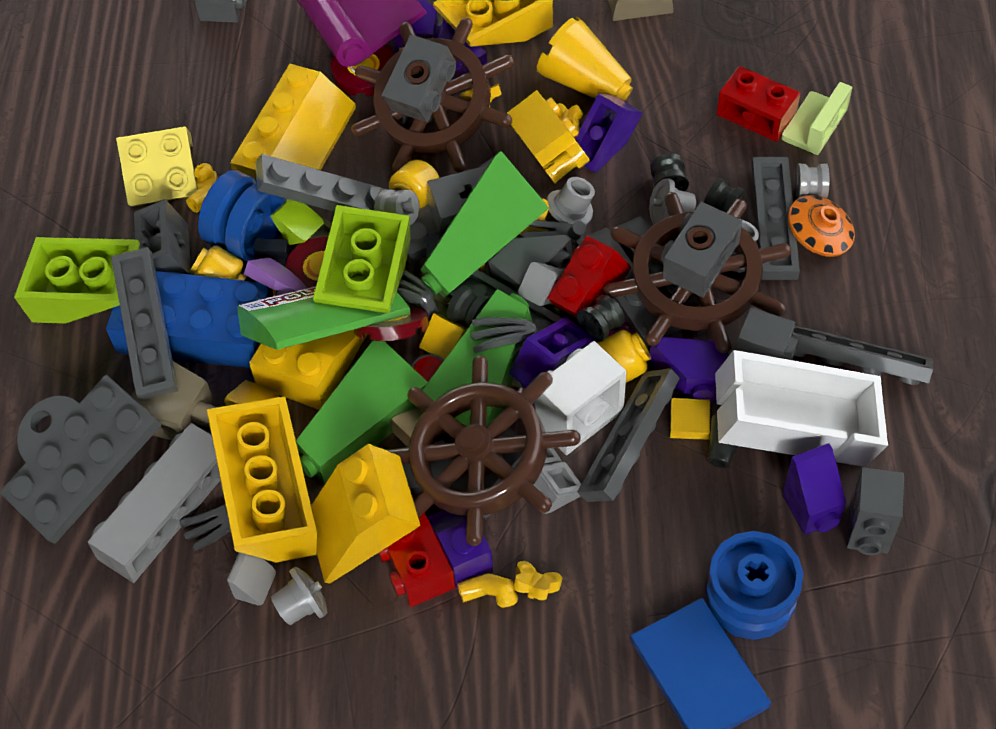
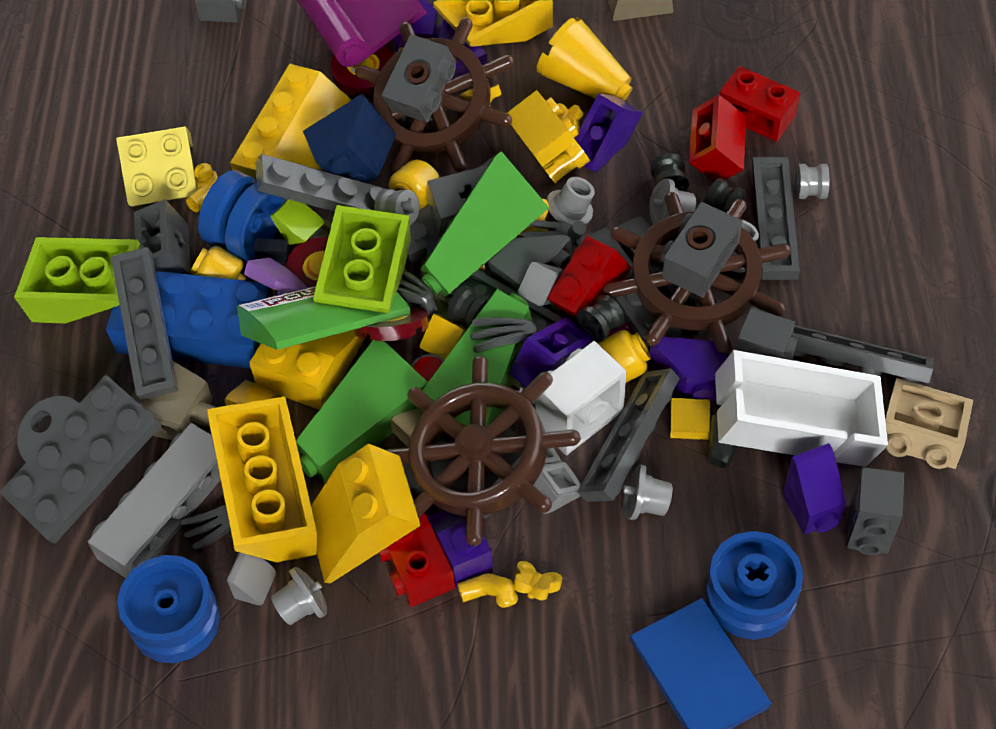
yellowish green panel [782,82,852,155] -> none
orange dish [788,195,855,257] -> none
none -> blue wheel [117,555,221,663]
none -> dark blue slope [303,94,396,184]
none -> light grey piece [622,464,673,520]
none -> red brick [689,95,746,182]
none -> tan plate [885,378,973,469]

